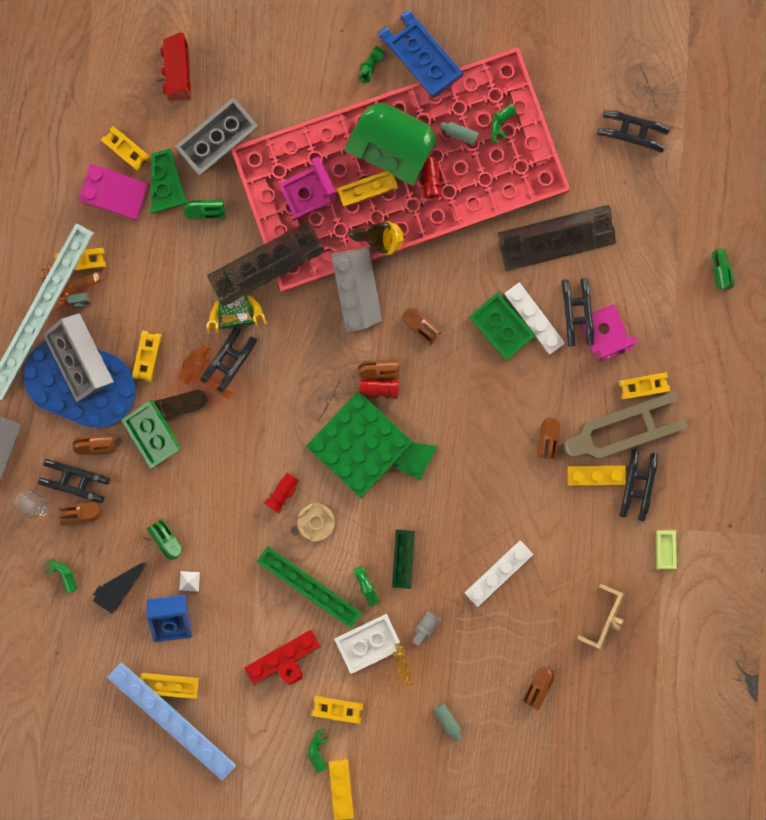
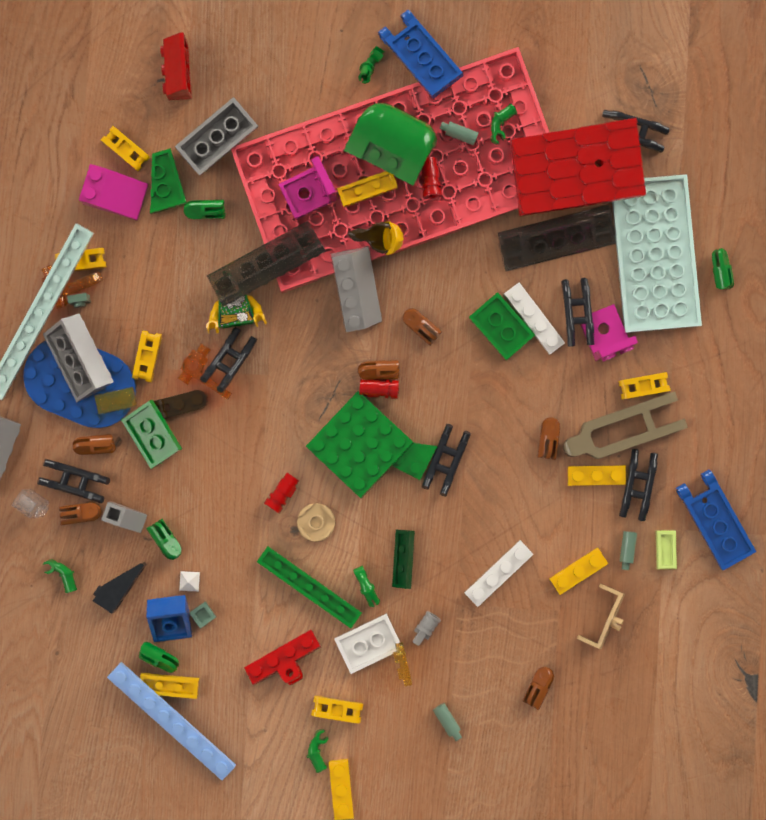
none -> clear yellow plate [94,387,137,414]
none -> light grey slope [101,502,148,533]
none -> green arm [138,642,179,673]
none -> sand green plate [190,601,217,628]
none -> black piece [422,424,471,497]
none -> red piece [510,118,646,217]
none -> yellow plate [549,547,608,595]
none -> light aqua plate [612,174,702,333]
none -> sand green cylinder [619,531,637,570]
none -> blue hinge [675,469,756,571]

